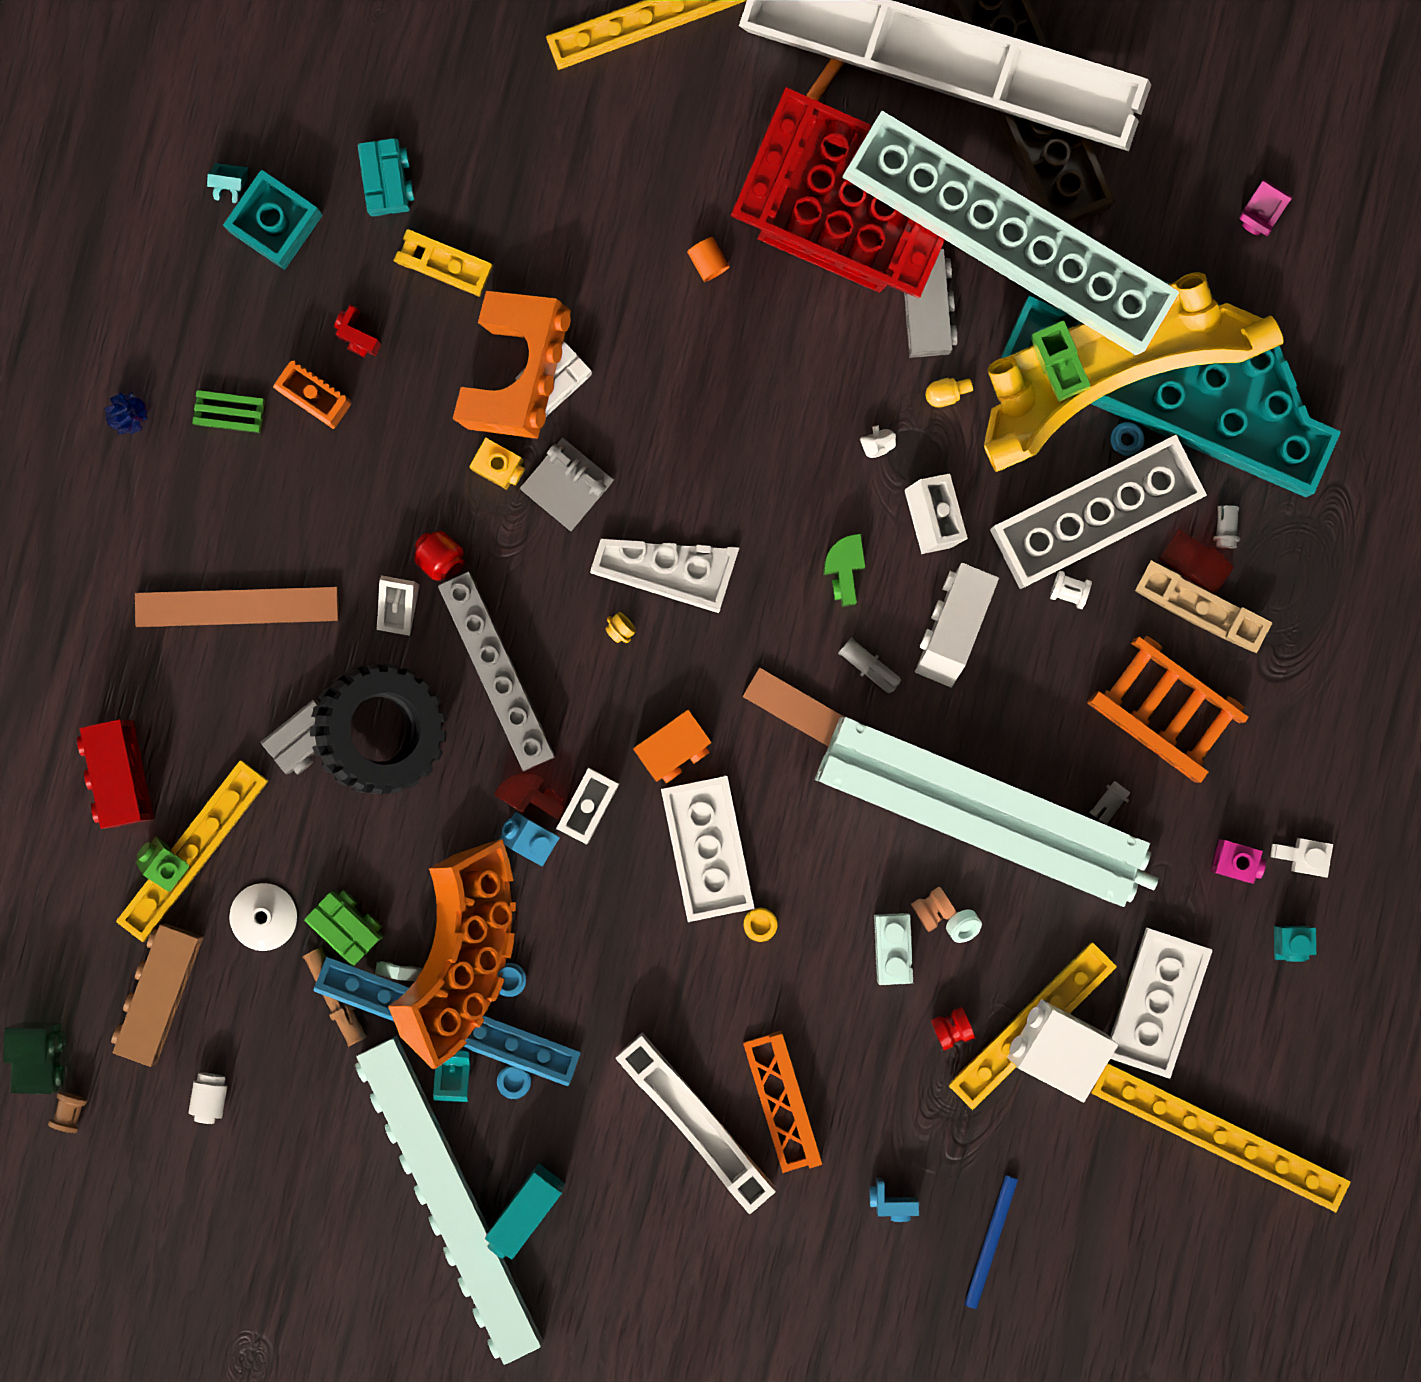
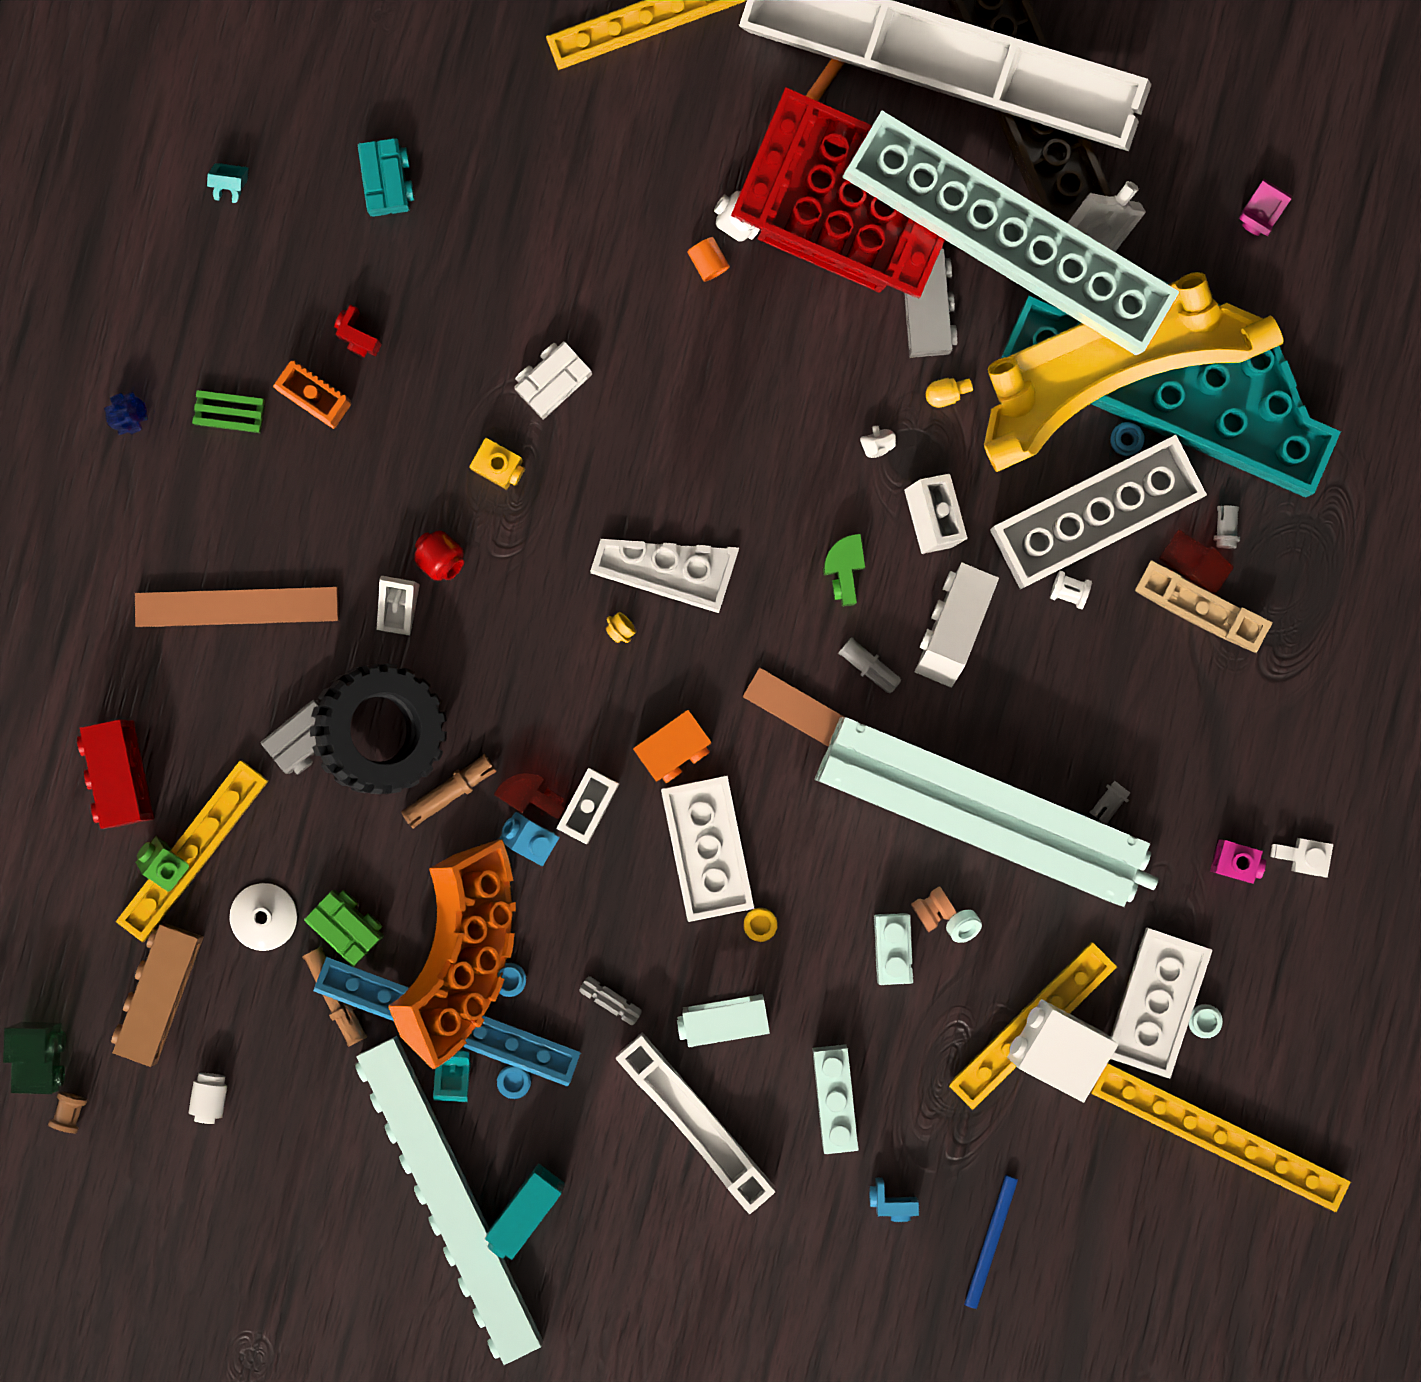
teal brick [223,169,323,270] -> none
light aqua tile [375,961,422,981] -> none
yellow plate [393,229,493,297] -> none
light grey brick [438,572,556,771] -> none
orange arch [453,291,571,439] -> none
light grey hinge [520,437,614,532] -> none
orange fence [743,1030,822,1173] -> none
red wheel [931,1007,975,1051] -> none
bright green brick [1032,321,1091,402] -> none
orange fence [1087,636,1249,783] -> none
teal brick [1274,925,1317,962] -> none
none -> medium nougat pin [401,754,497,829]
none -> light grey axle [579,976,642,1025]
none -> light aqua window [677,994,770,1047]
none -> white head [714,191,760,241]
none -> light aqua brick [812,1044,858,1154]
none -> white plate [1068,181,1146,252]
none -> light aqua plate [1188,1004,1223,1038]

